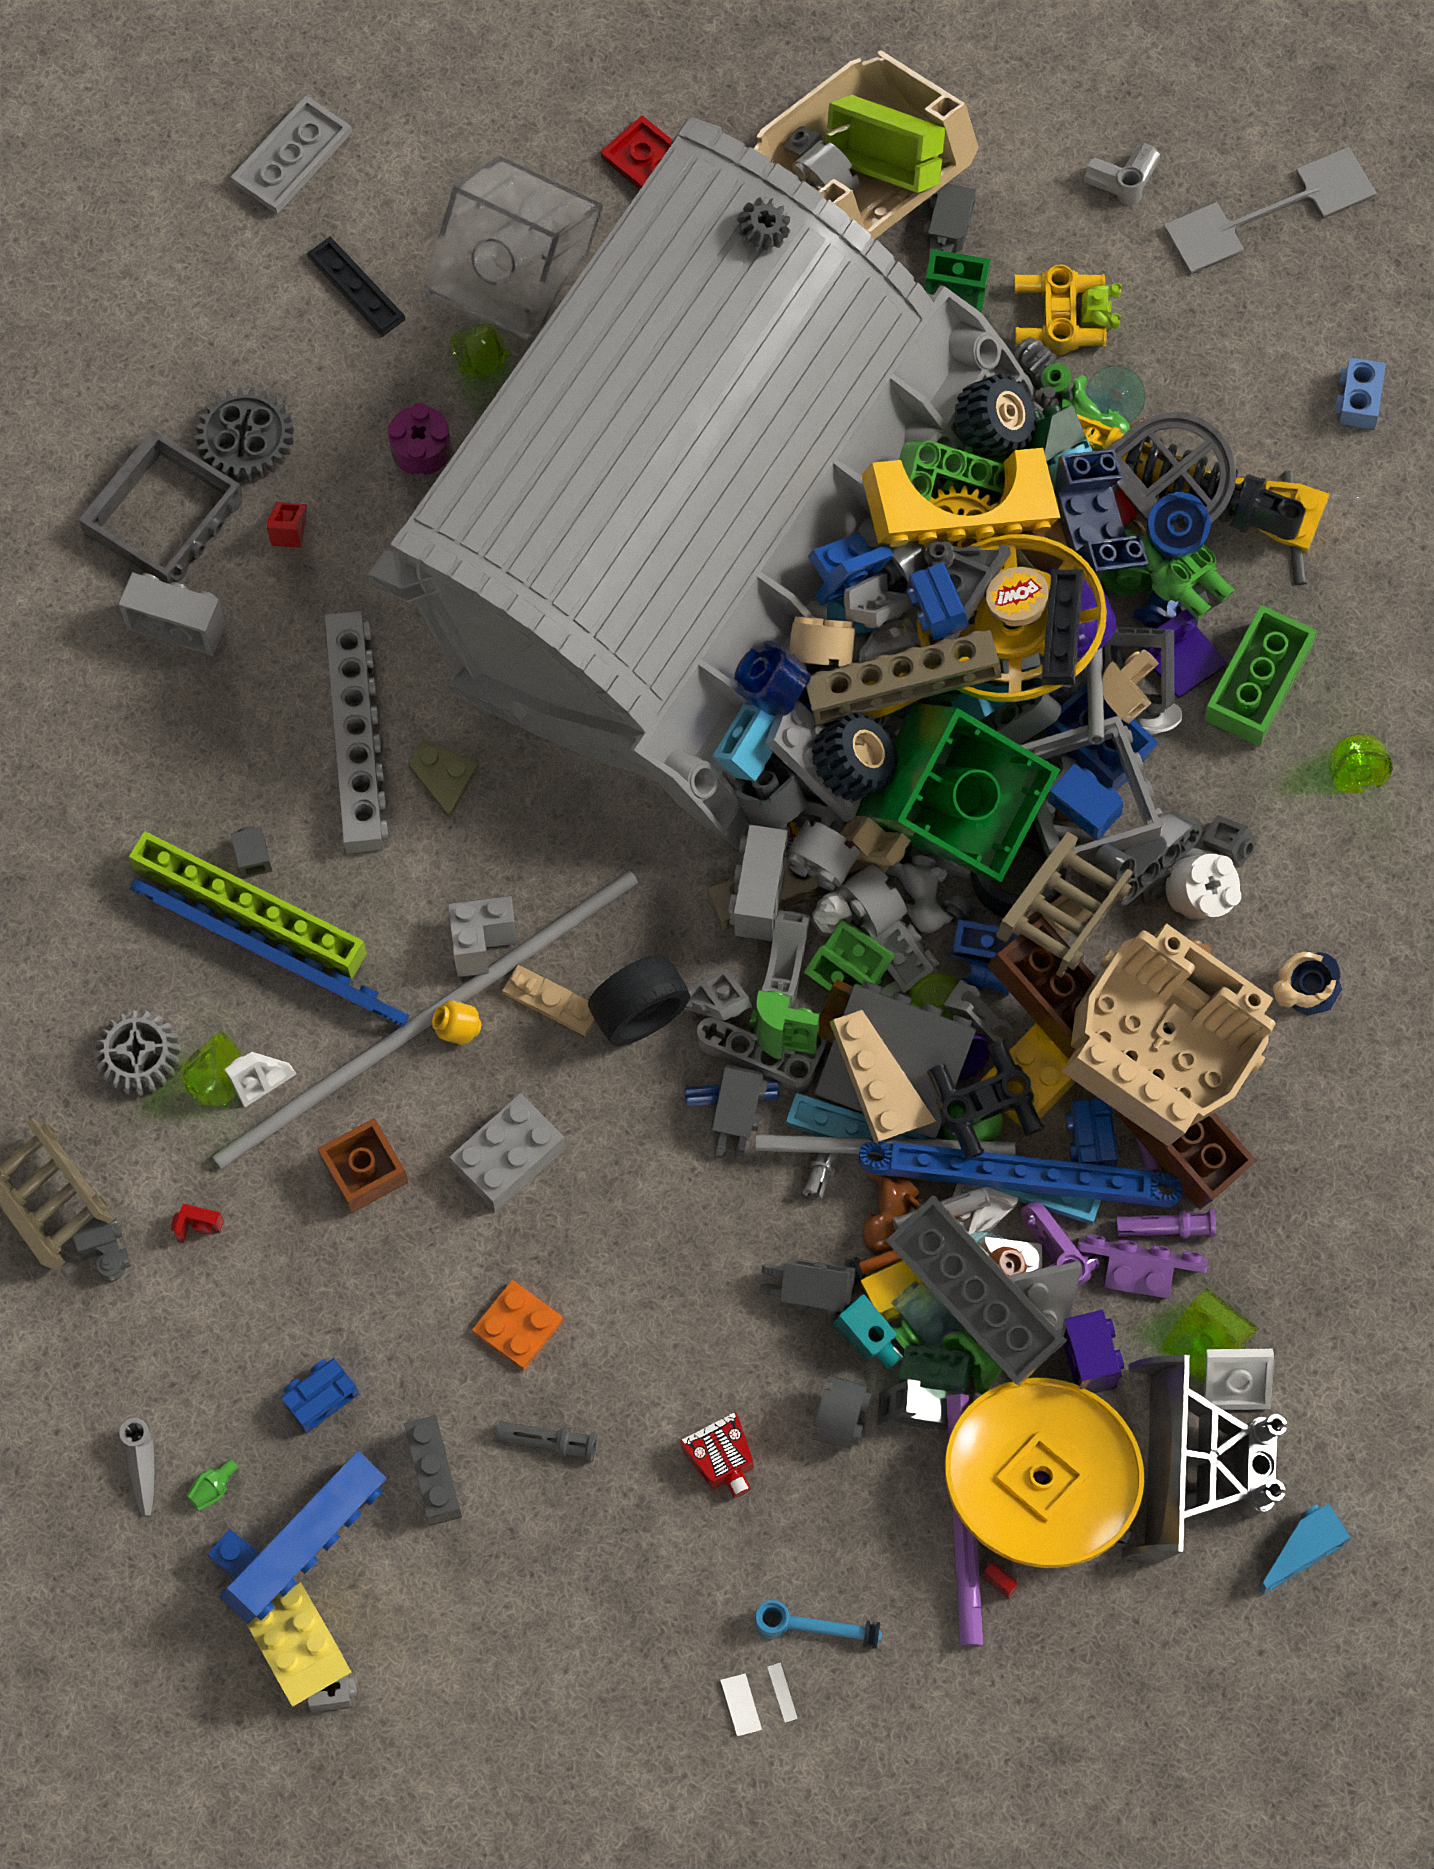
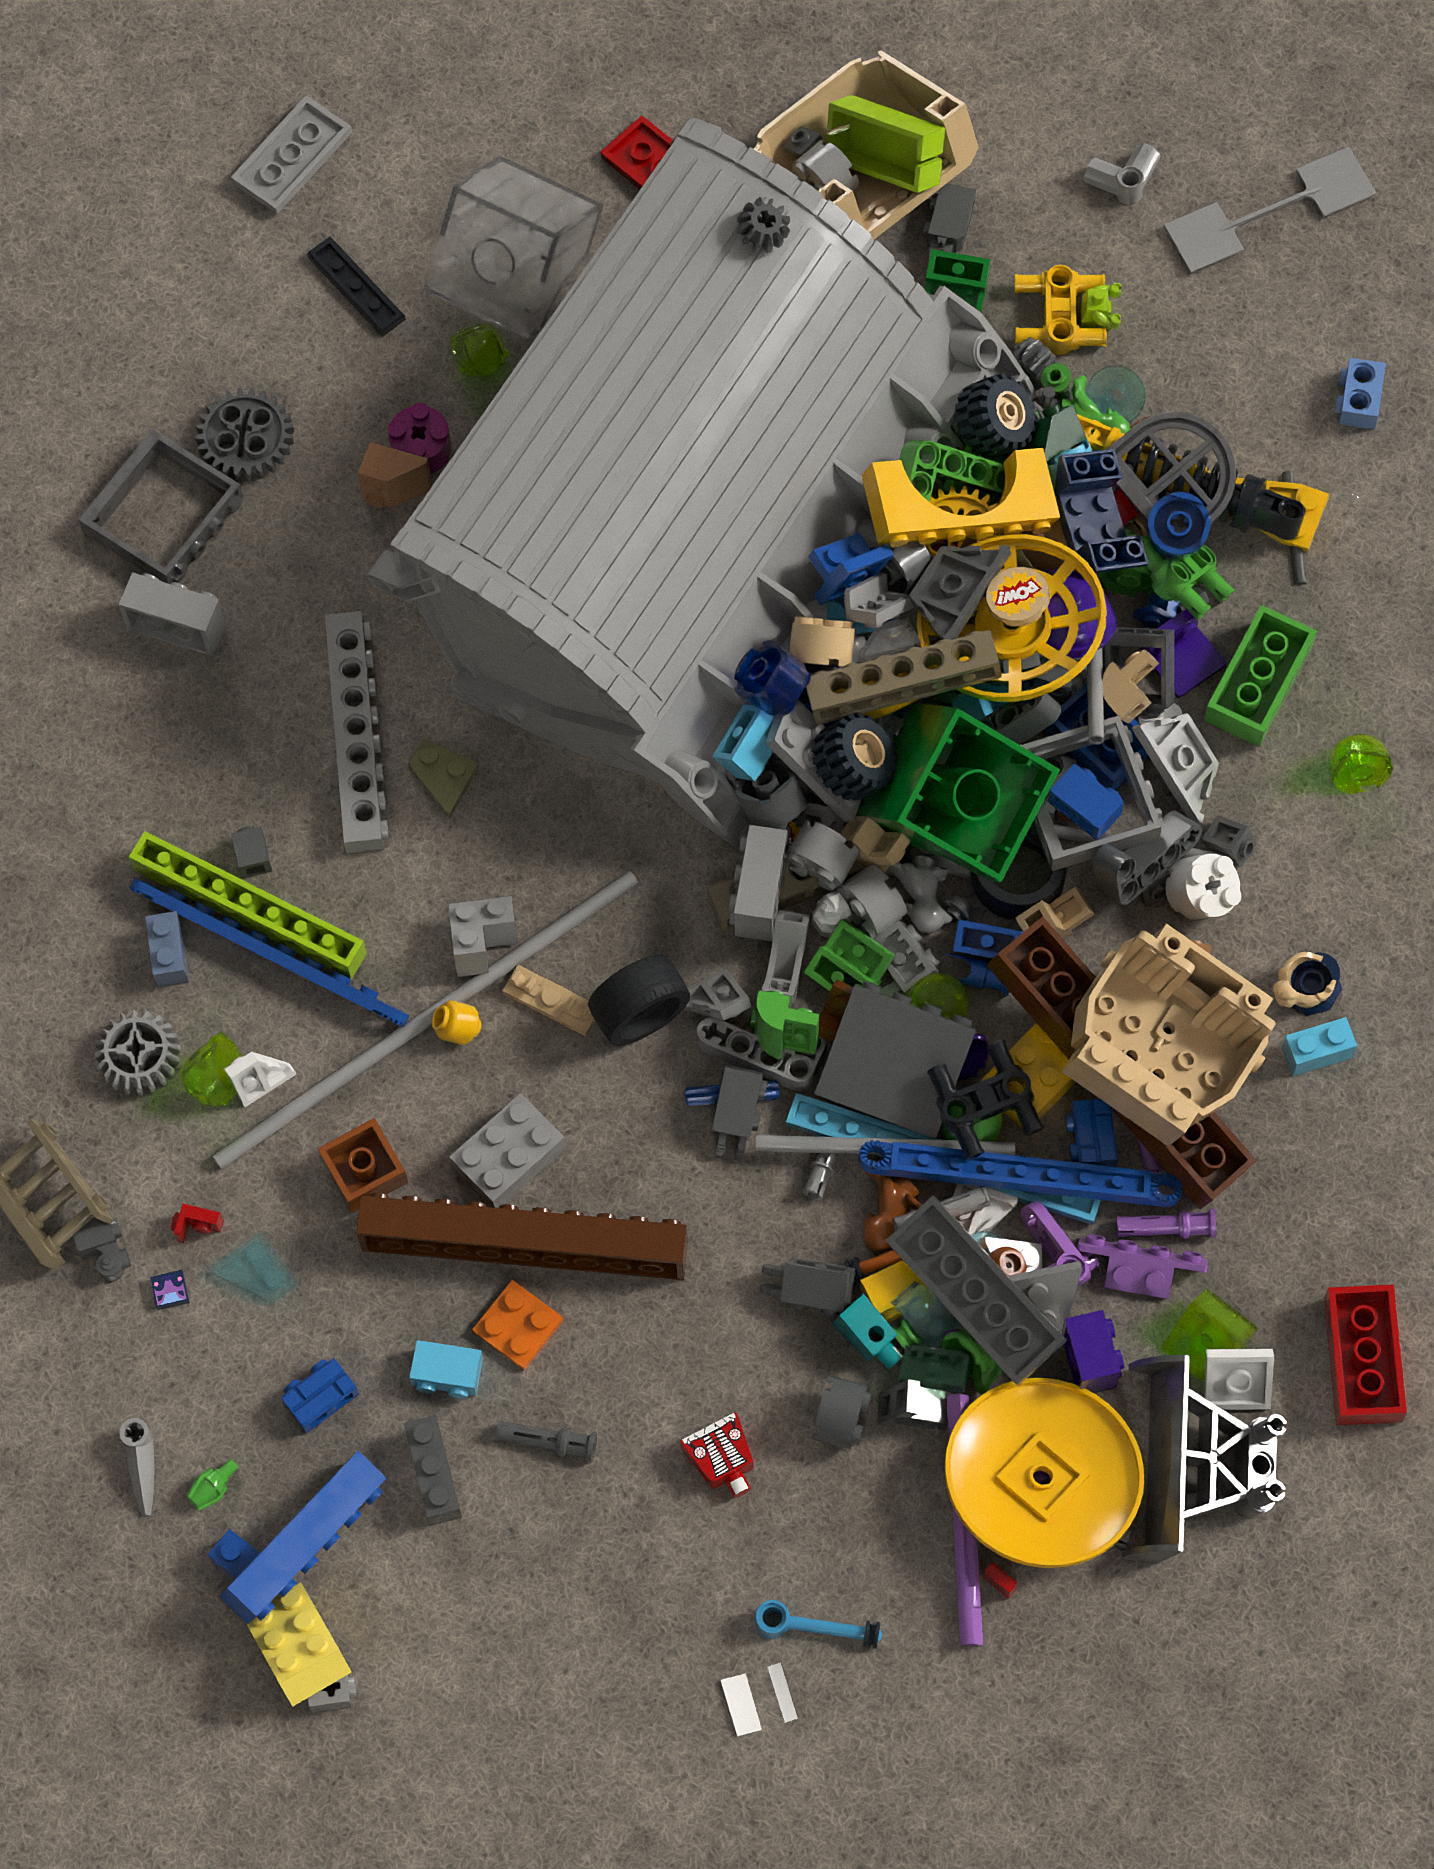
red slope [267,502,307,548] -> none
tan wing [830,1010,936,1143] -> none
blue brick [906,562,969,640] -> none
dark grey plate [924,541,955,569] -> none
light grey hinge [943,980,1012,1045] -> none
dark tan fence [996,831,1133,978] -> none
black tile [1042,570,1084,685] -> none
dark azure slope [1260,1503,1351,1595] -> none
none -> sand blue brick [145,911,189,987]
none -> tile [150,1270,190,1310]
none -> clear light blue wing [210,1232,299,1304]
none -> reddish brown brick [356,1193,688,1280]
none -> medium nougat slope [358,442,432,508]
none -> medium azure brick [409,1340,483,1399]
none -> light grey wing [1131,713,1219,824]
none -> medium azure brick [1282,1017,1357,1076]
none -> red brick [1324,1284,1407,1426]

